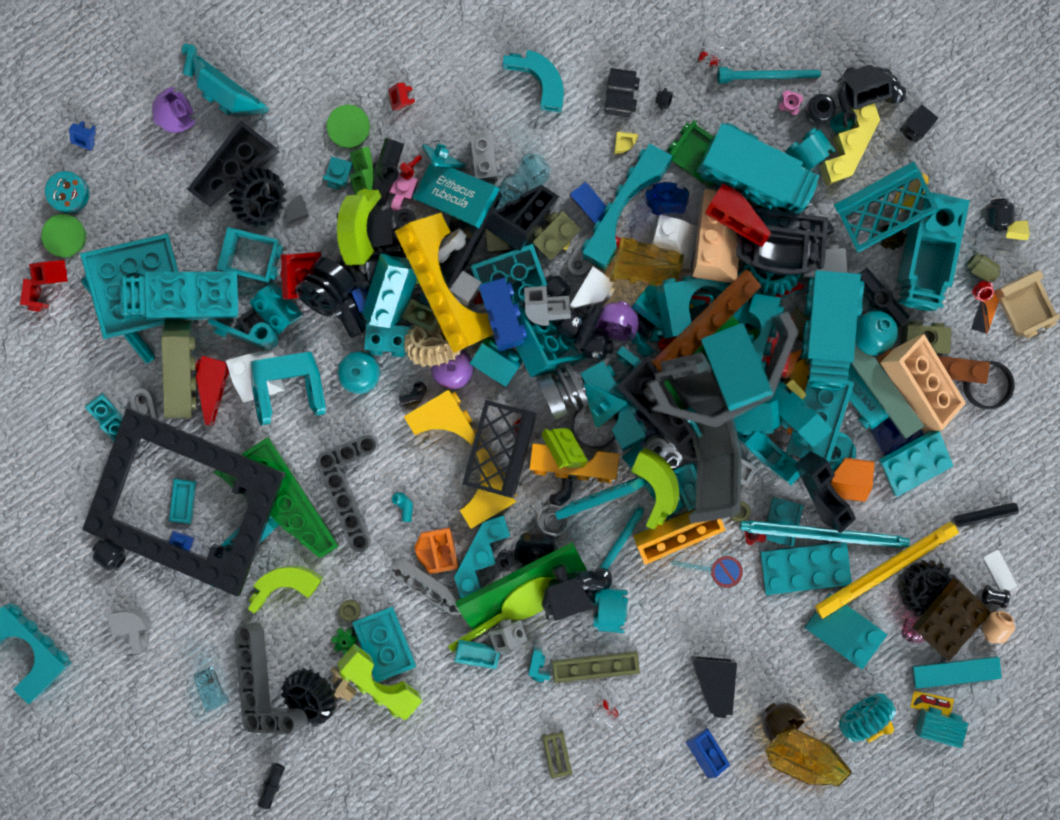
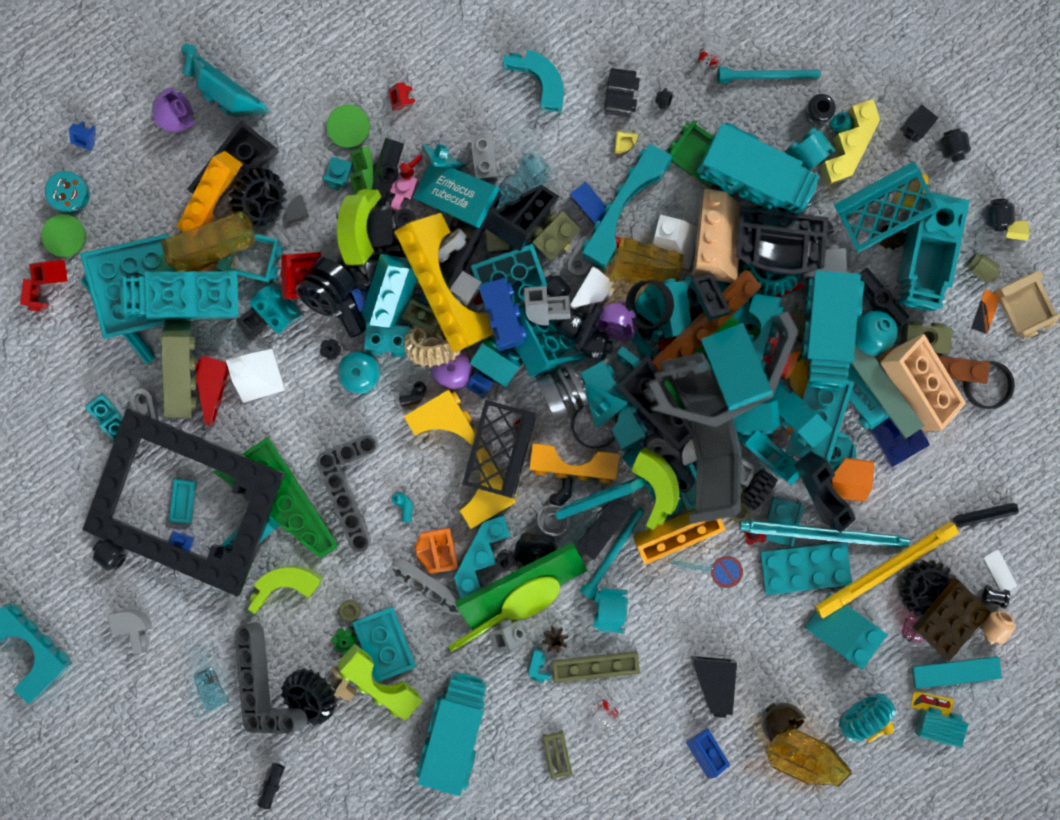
teal door [208,319,278,351] -> none
teal connector [250,352,326,426] -> none
teal plate [454,640,501,669] -> none
lime plate [541,428,588,468] -> none
black torso [541,564,612,621] -> none
clear blue plate [645,182,689,215] -> none
teal hand [686,407,703,438] -> none
red slope [705,184,771,247] -> none
bright pink plate [778,90,803,115] -> none
light yellow tile [783,378,806,399] -> none
black torso [838,65,906,128] -> none
teal plate [879,431,953,497] -> none
red plate [972,281,994,301] -> none
none -> clear yellow wedge [161,212,256,272]
none -> light orange arch [176,151,243,239]
none -> black plate [320,339,341,360]
none -> teal piece [415,672,487,796]
none -> blue tile [466,370,493,399]
none -> dark brown gear [542,625,569,653]
none -> black arch [576,497,633,560]
none -> black tyre [626,280,674,329]
none -> black plate [662,454,695,492]
none -> white tile [681,438,697,466]
none -> black plate [687,273,731,321]
none -> black tyre [741,469,777,511]
none -> black head [939,128,971,162]

